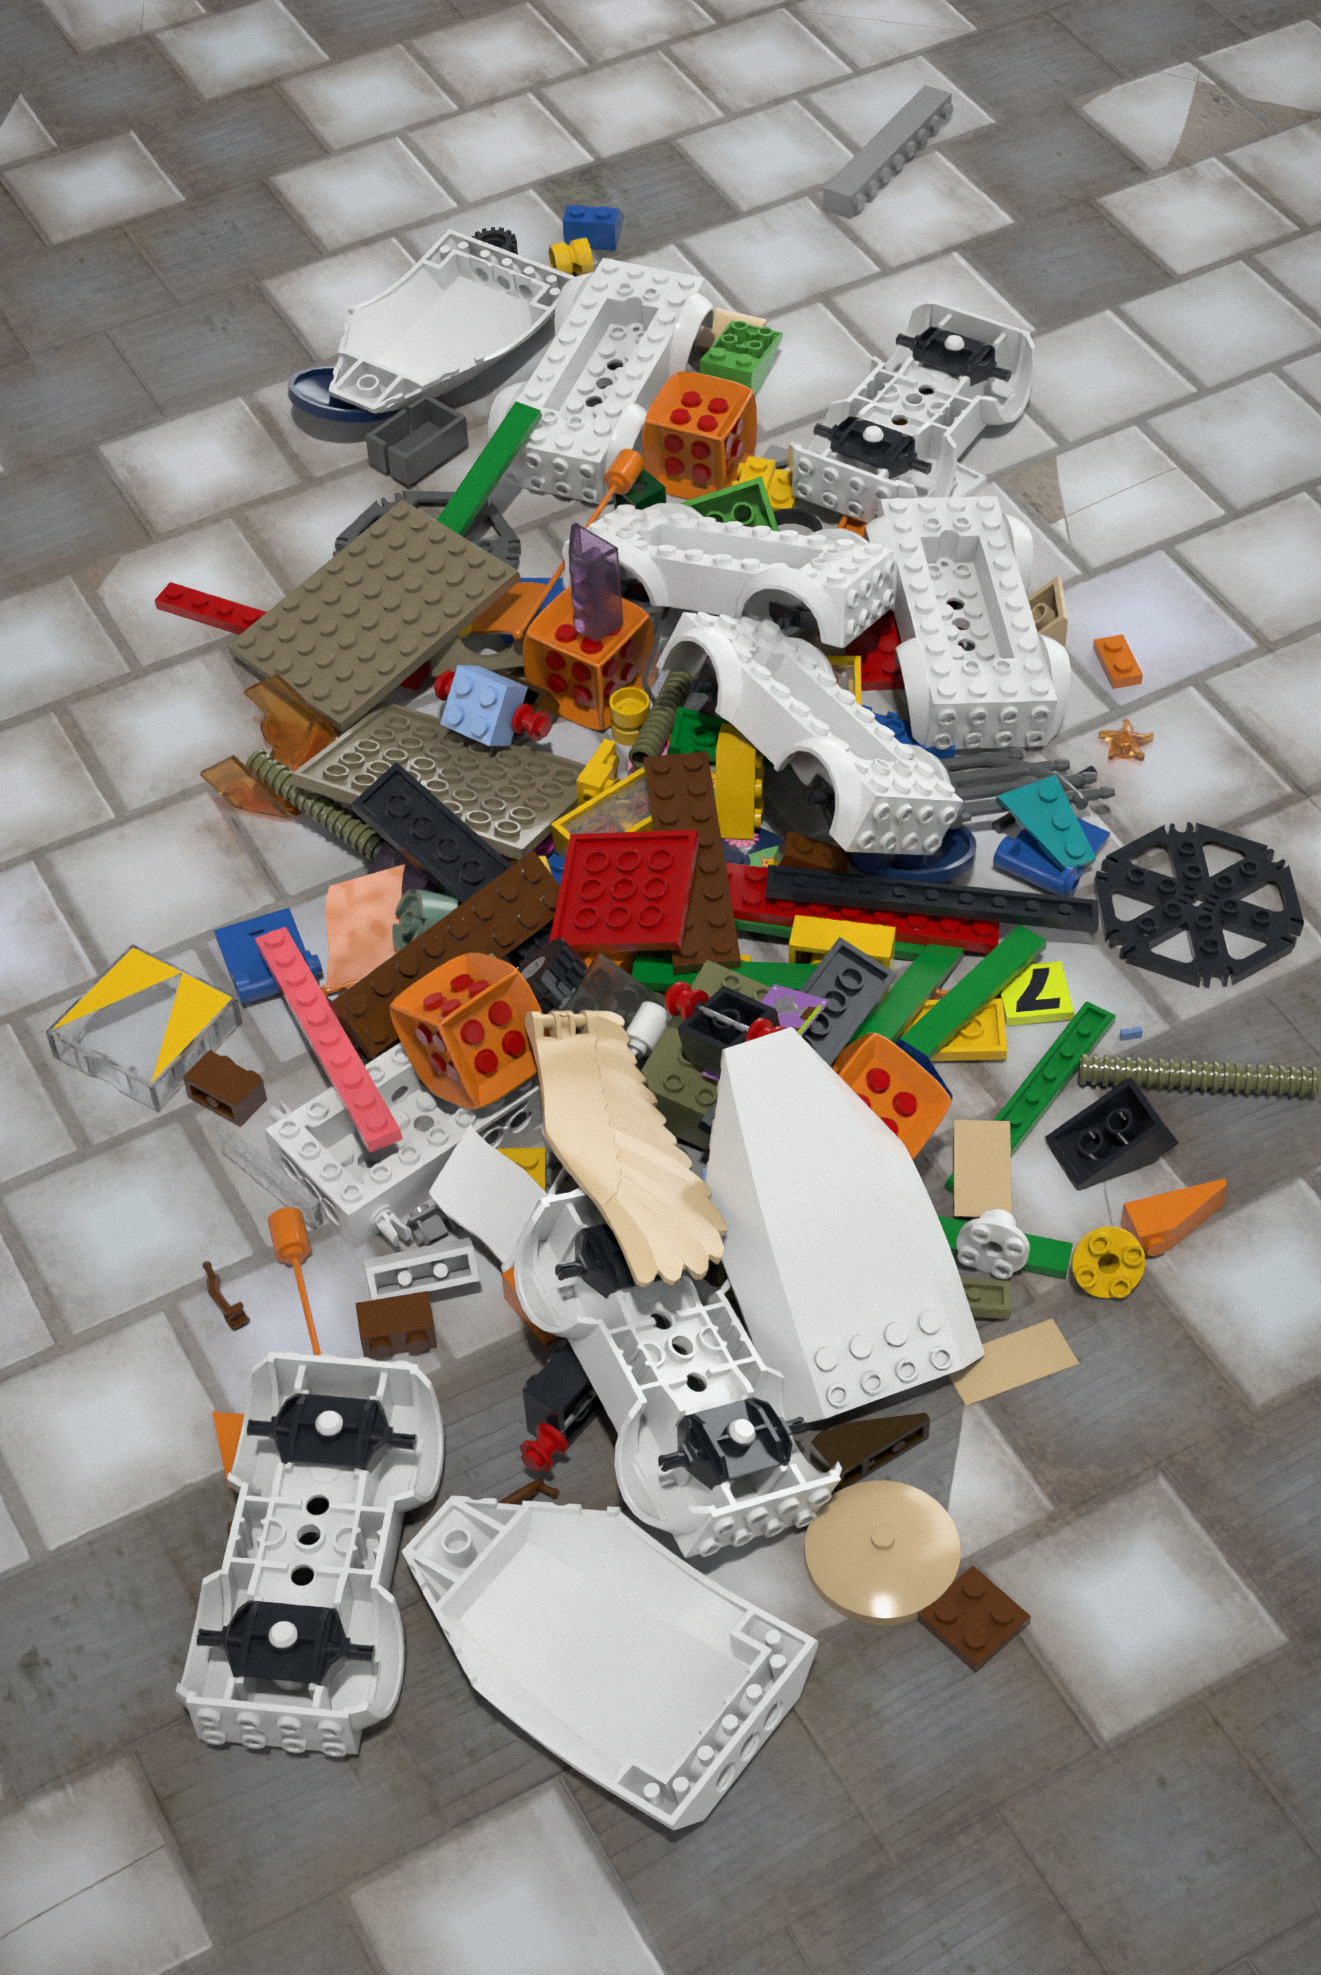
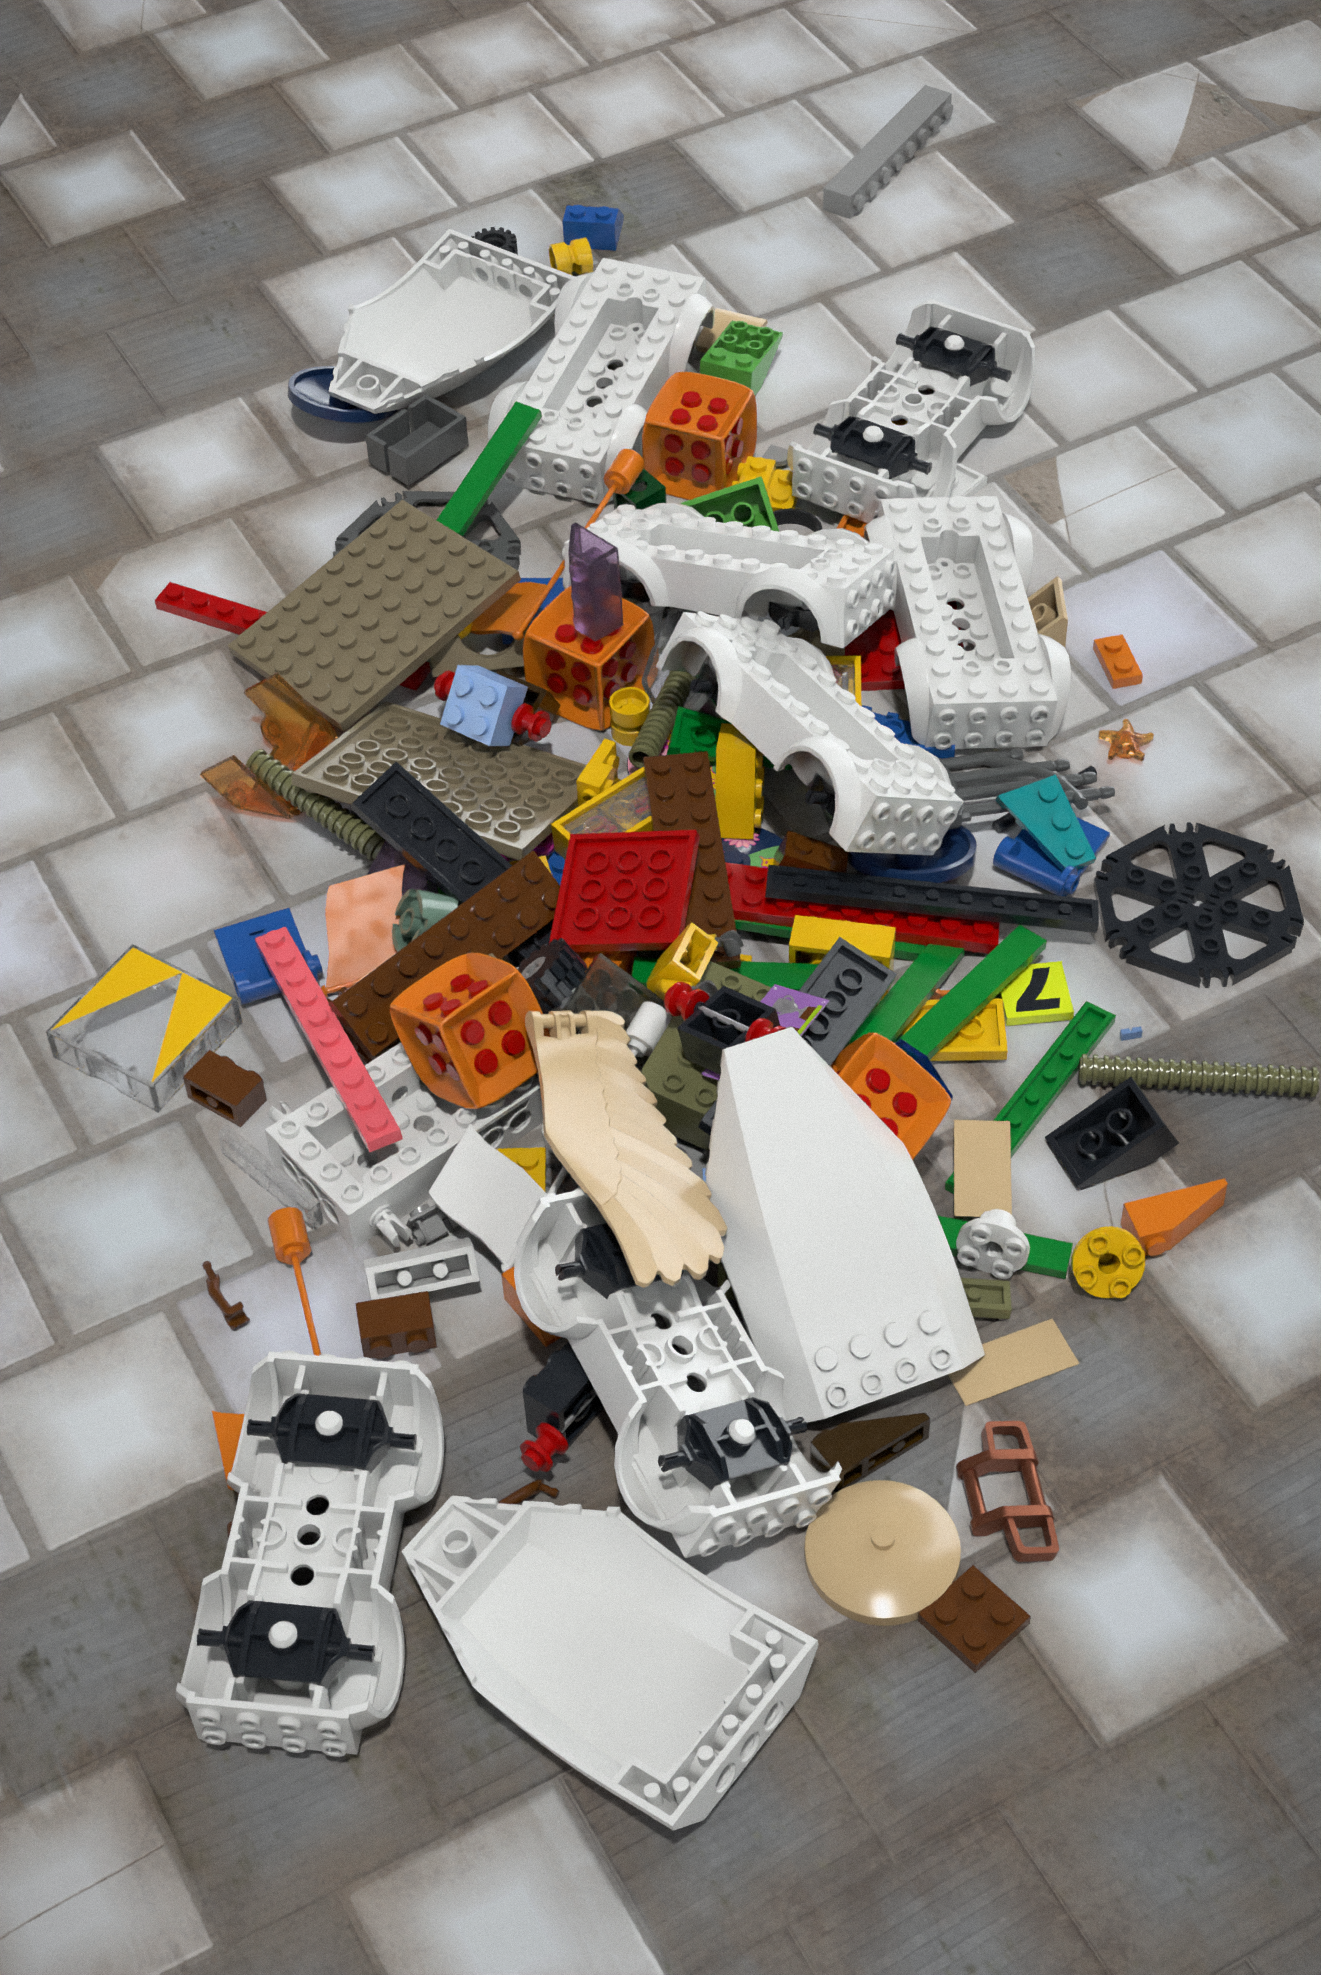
none -> yellow torso [646,922,744,1001]
none -> copper bar [956,1421,1059,1562]

